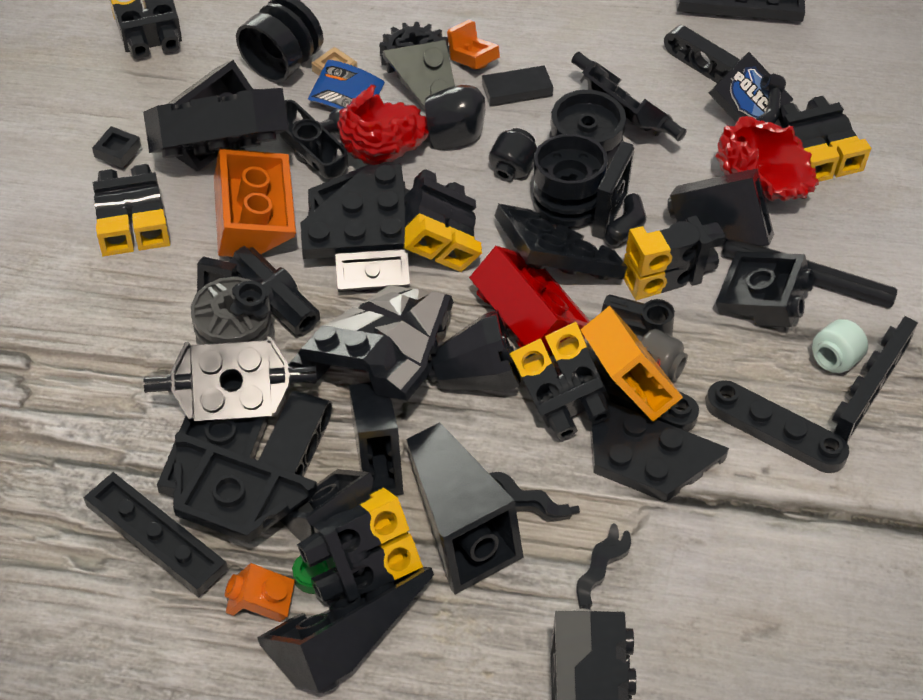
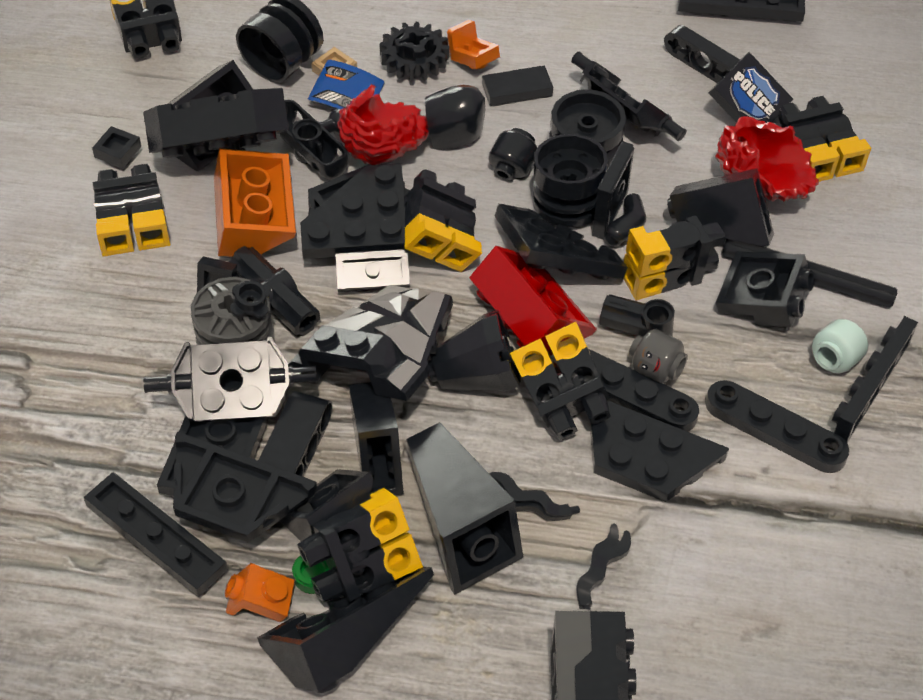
pearl dark grey wing [382,40,455,111] -> none
light orange slope [581,306,683,421] -> none
black piece [756,73,786,124] -> none

